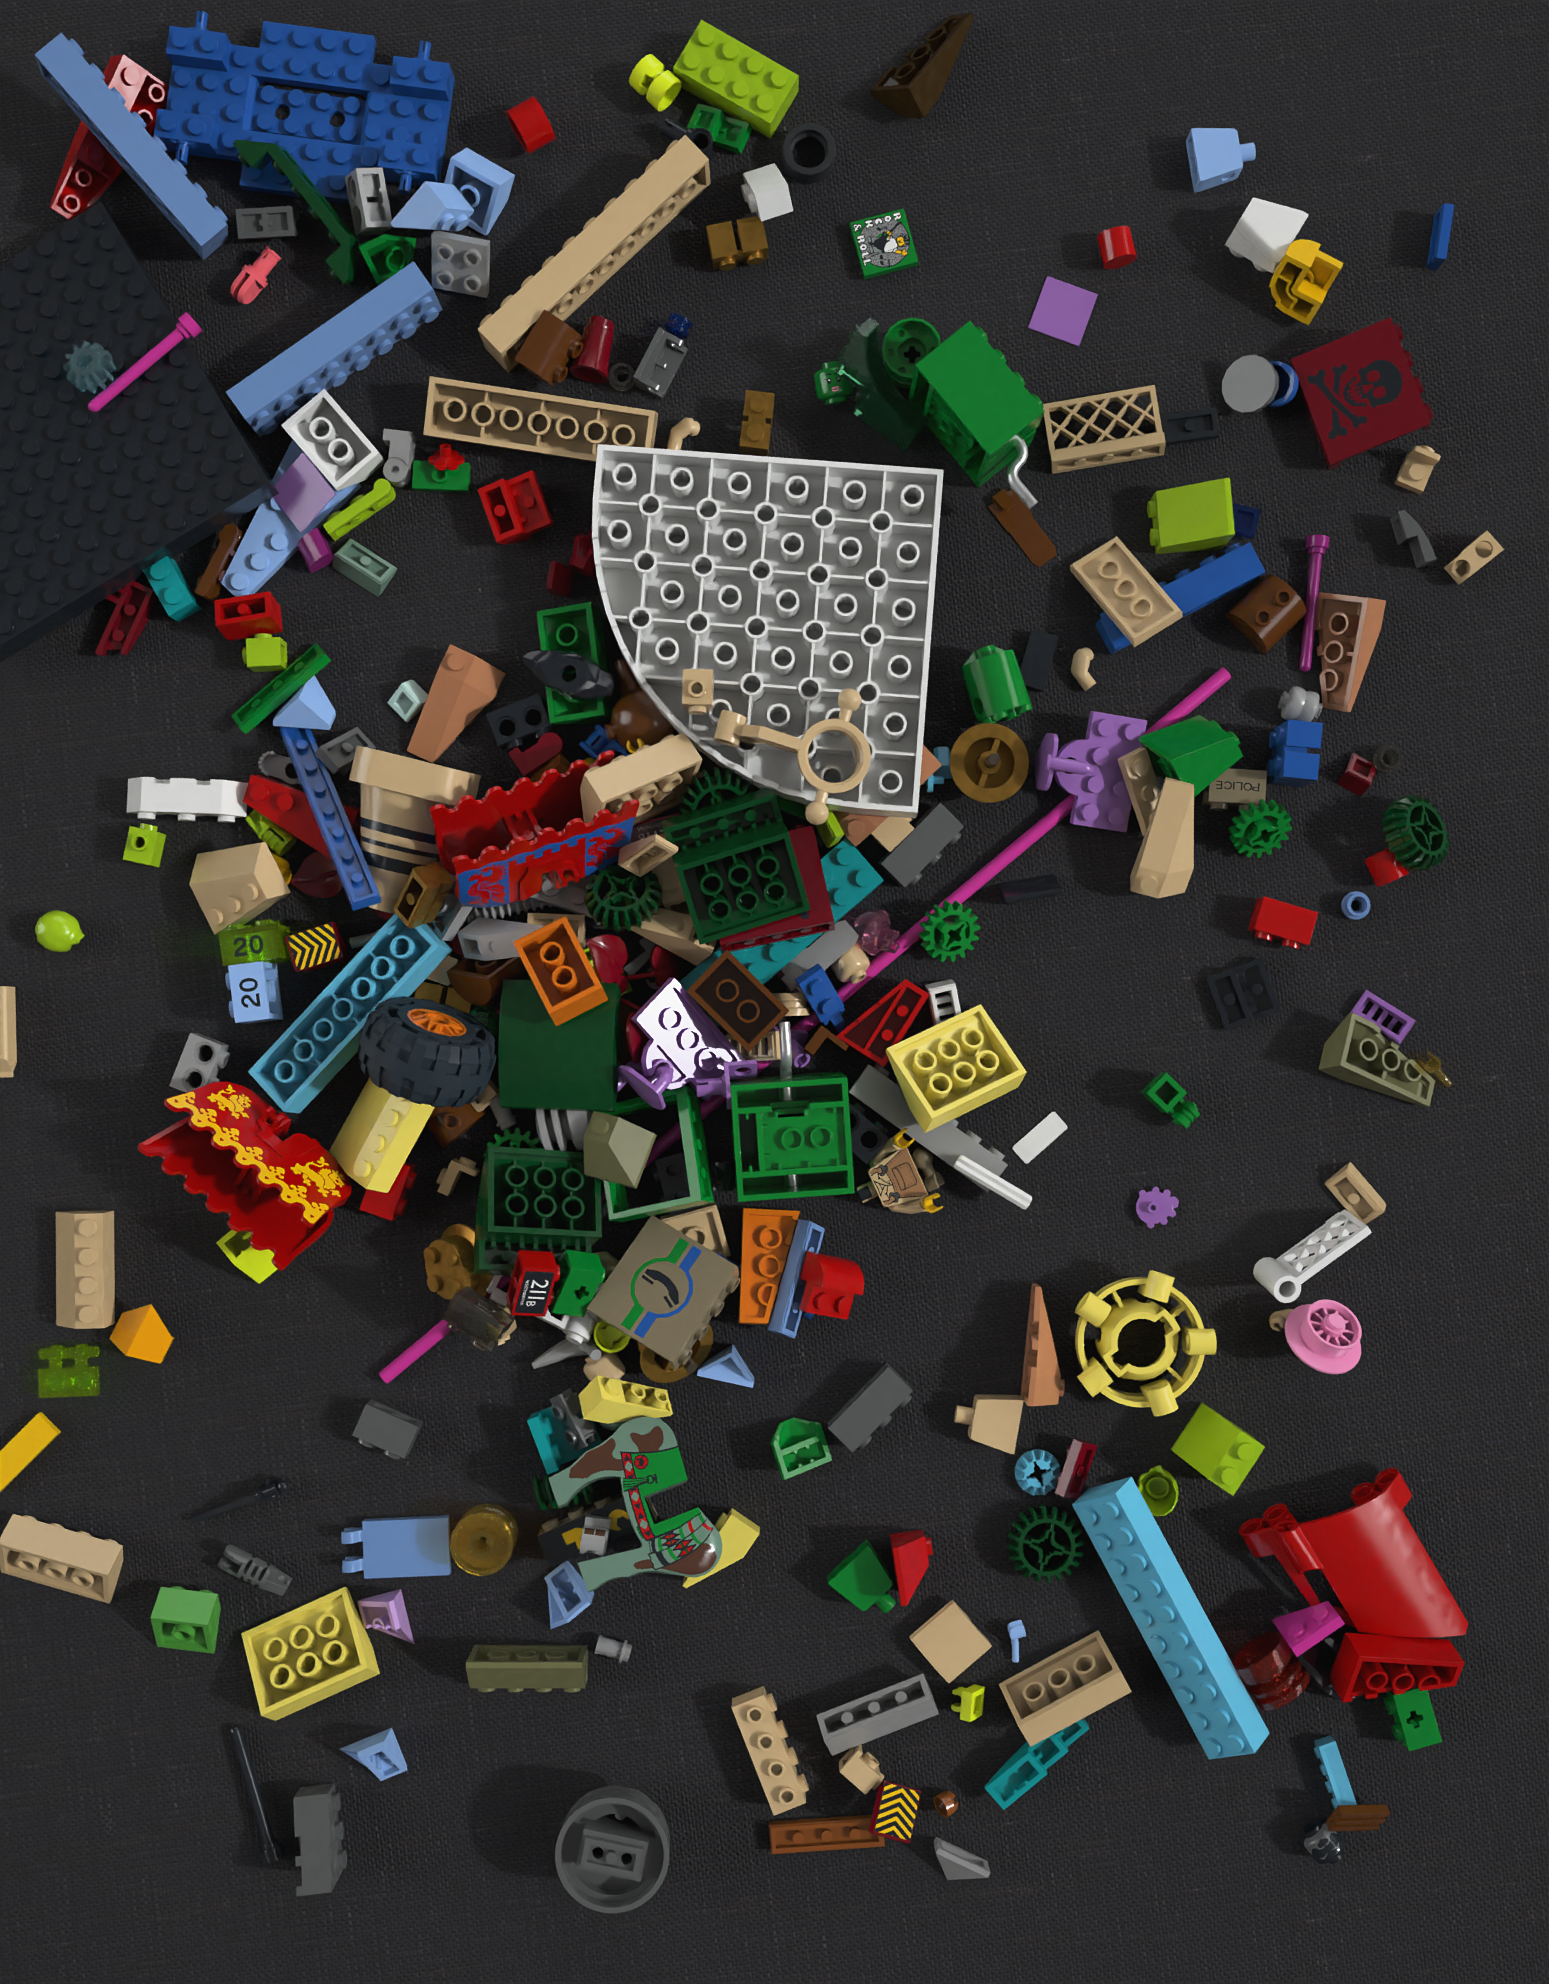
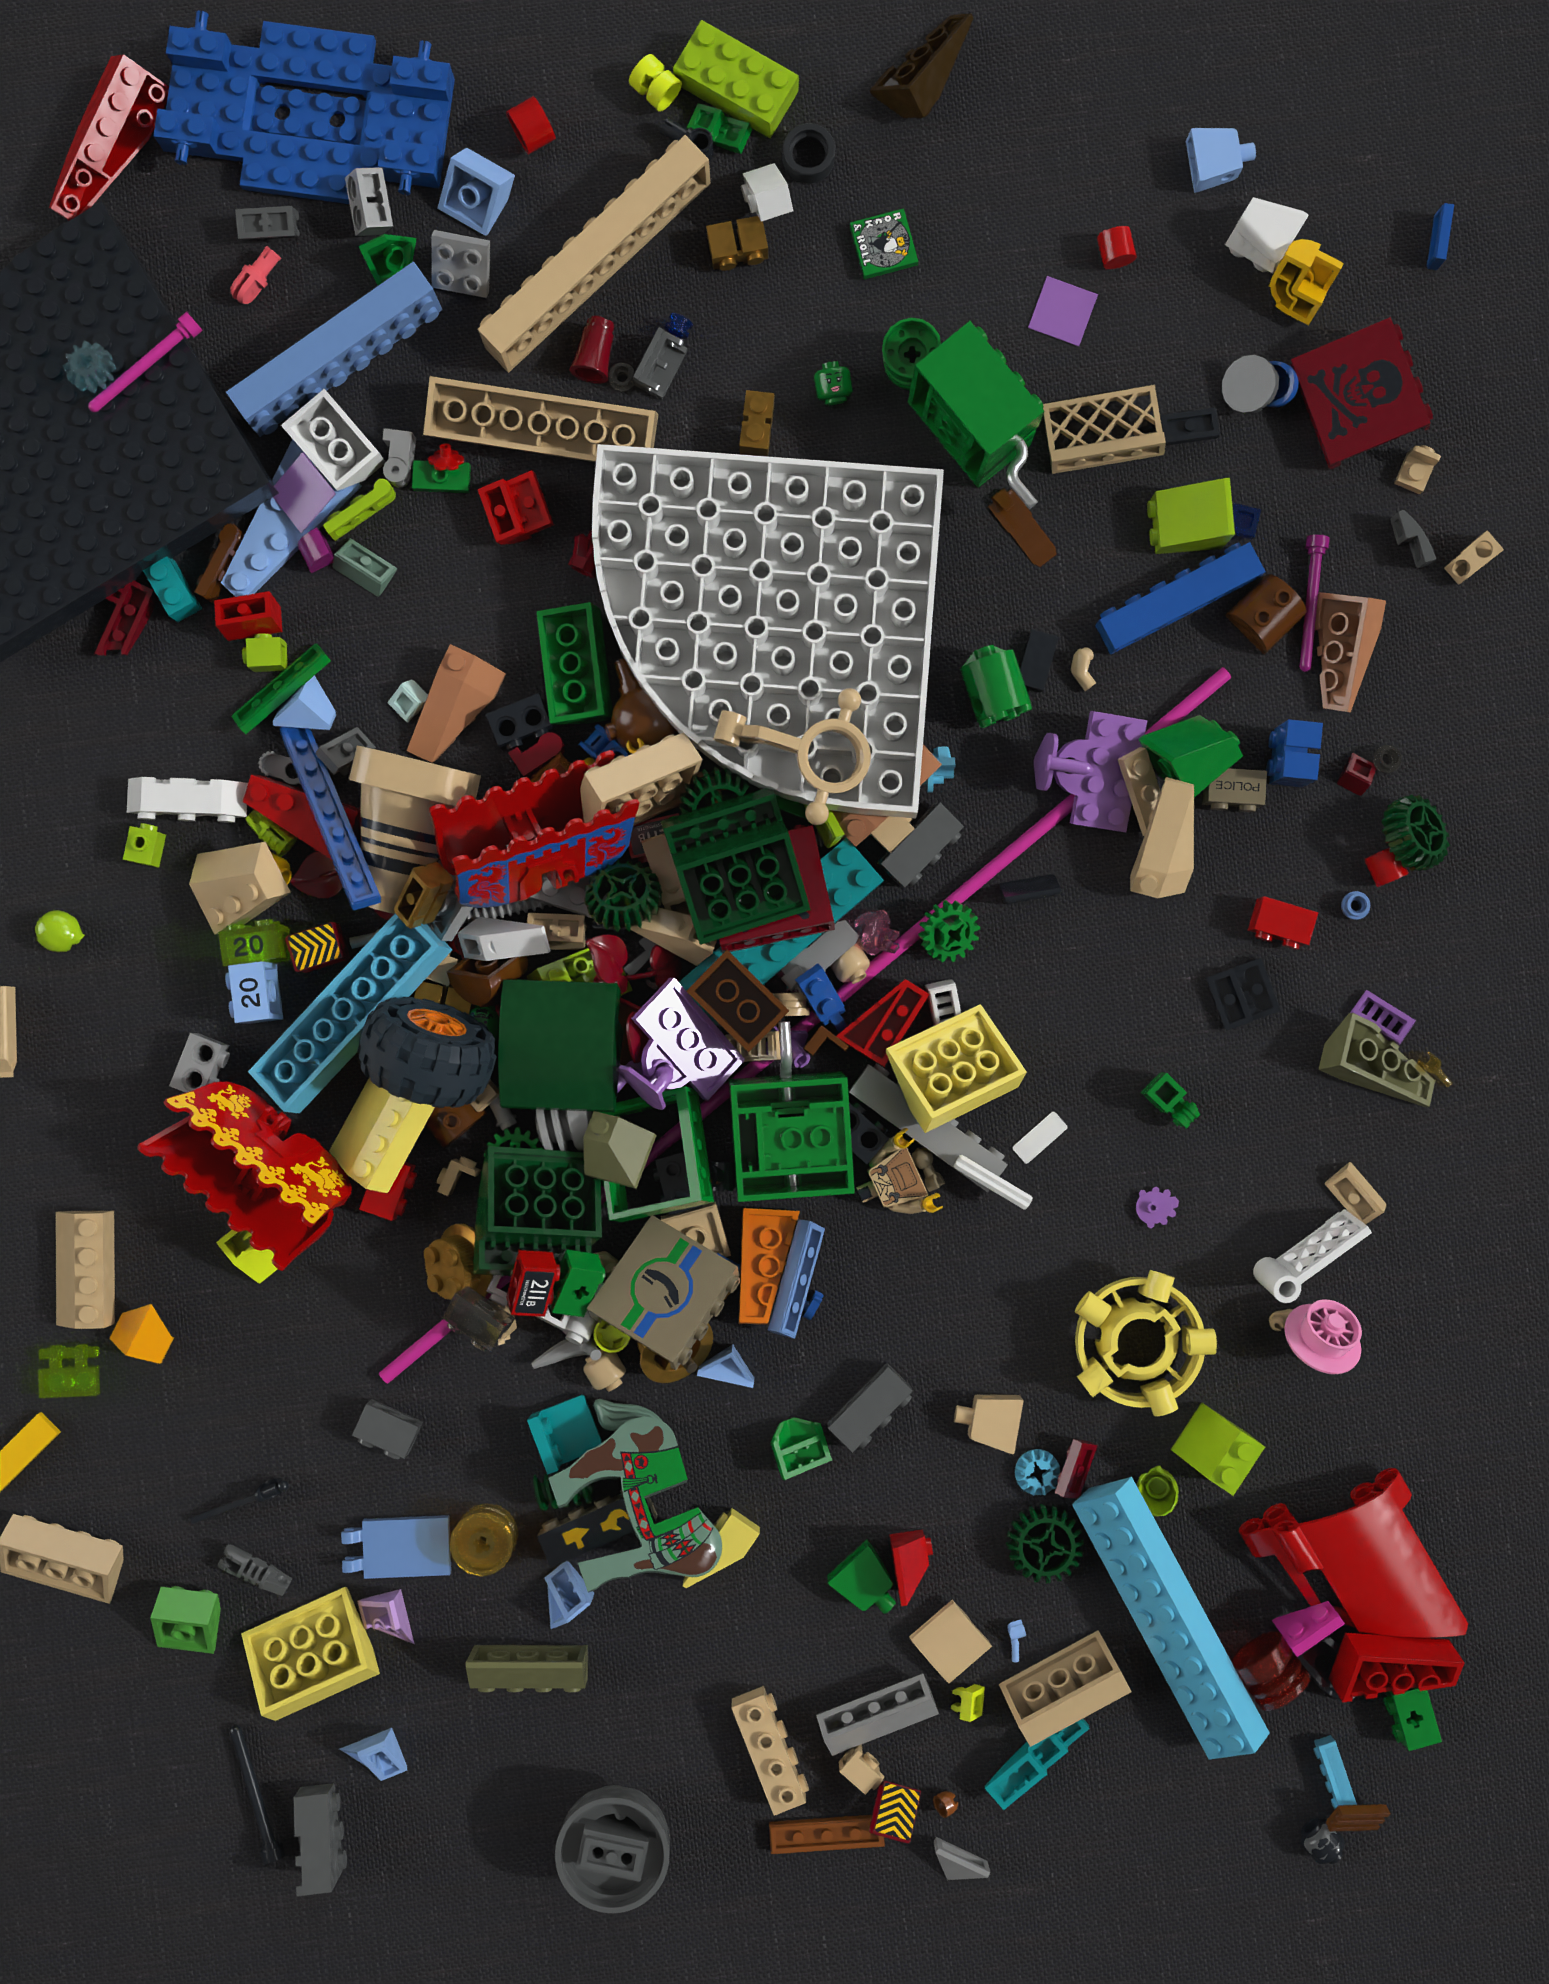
medium blue brick [35,33,229,260] -> none
dark green slope [233,139,358,286] -> none
light blue slope [390,181,474,231] -> none
orange brick [513,916,608,1026] -> none
reddish brown brick [515,309,583,387] -> none
black piece [523,650,615,702] -> none
dark red slope [546,560,575,597] -> none
dark grey hinge [549,1388,597,1450] -> none
light yellow slope [578,1375,673,1424] -> none
light grey leg [580,1514,612,1556] -> none
light grey pin [594,1635,632,1663] -> none
tan slope [618,834,678,877] -> none
tan arm [667,418,700,450] -> none
tan brick [682,669,714,715] -> none
medium lavender bracket [696,1060,757,1109] -> none
red brick [799,1251,864,1320] -> none
clear green arch [835,317,929,452] -> none
pearl gold piece [949,723,1029,803] -> none
nougat wedge [1020,1283,1065,1406] -> none
tan tile [1070,536,1182,647] -> none
green gear [1229,799,1292,858] -> none
light grey piece [1278,686,1323,722] -> none

